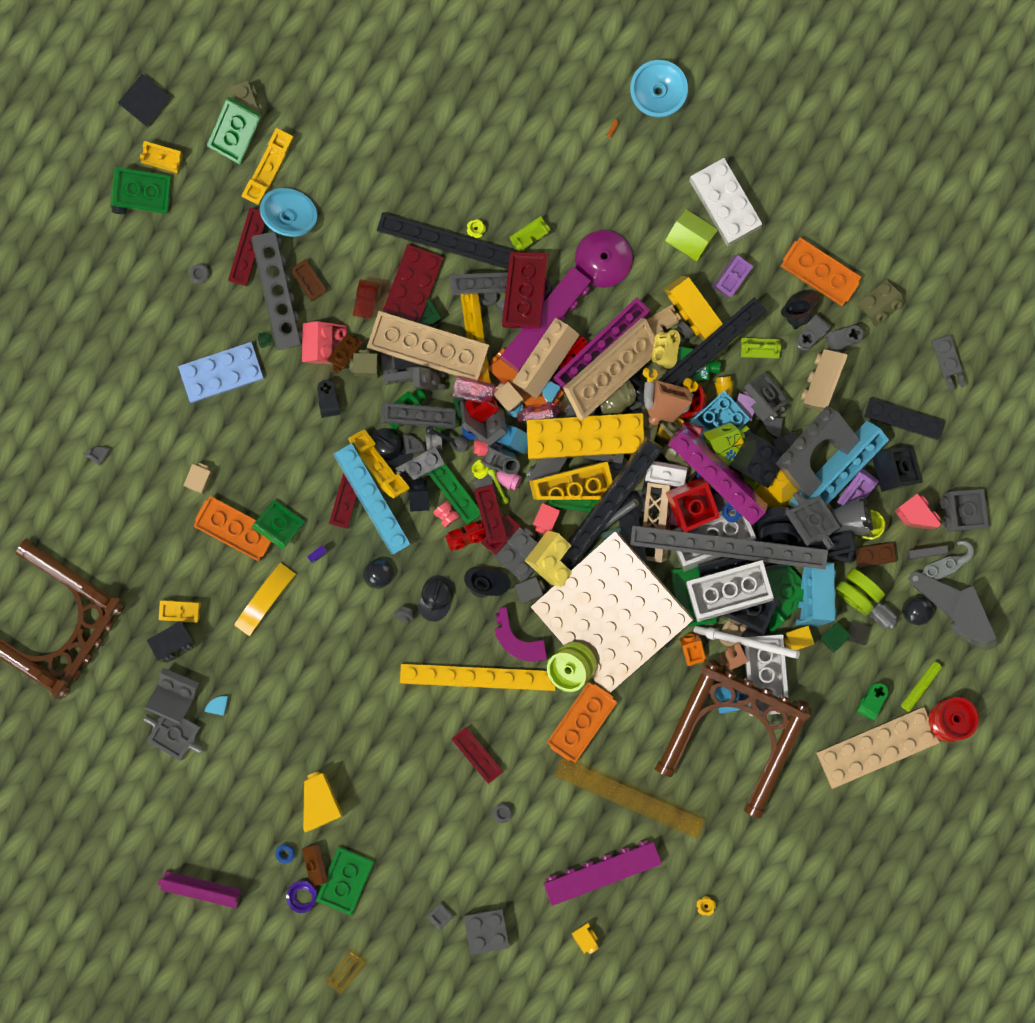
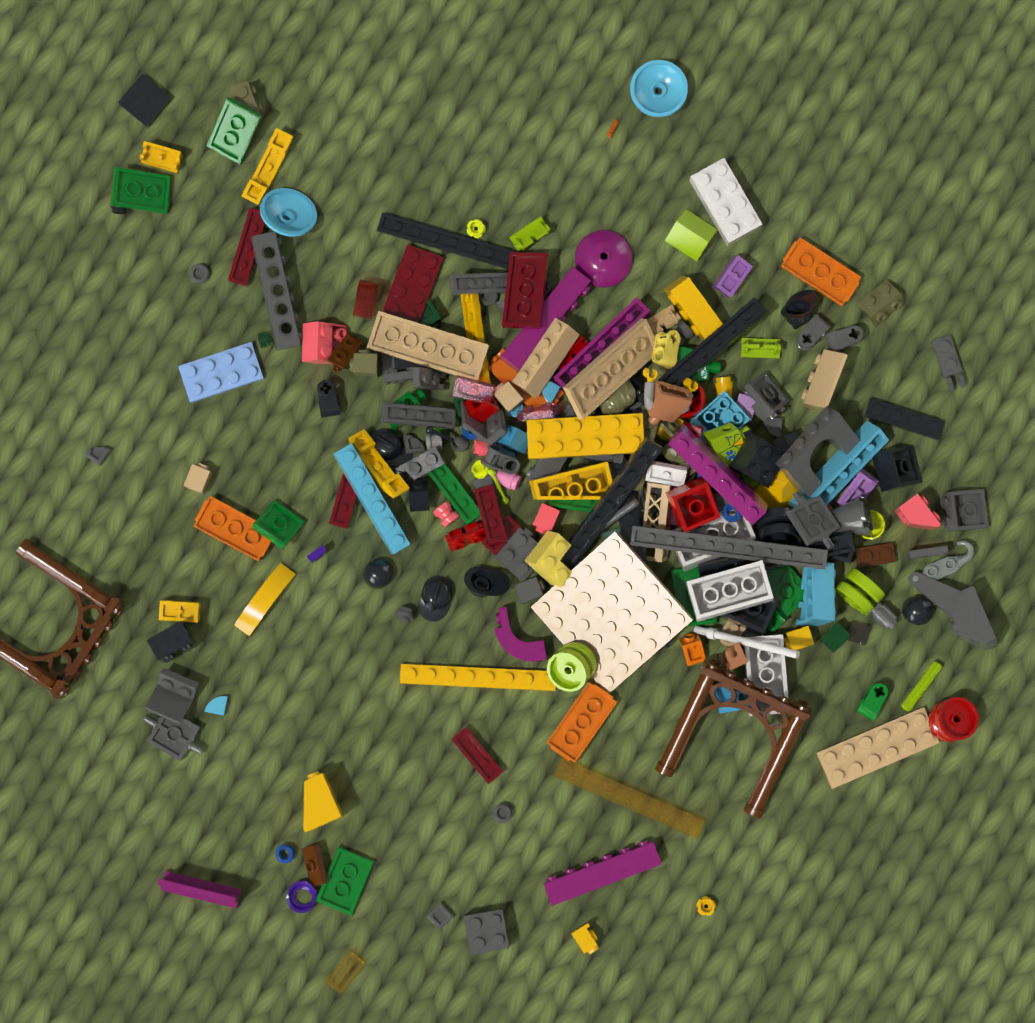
reddish brown plate [290,259,327,302] -> none

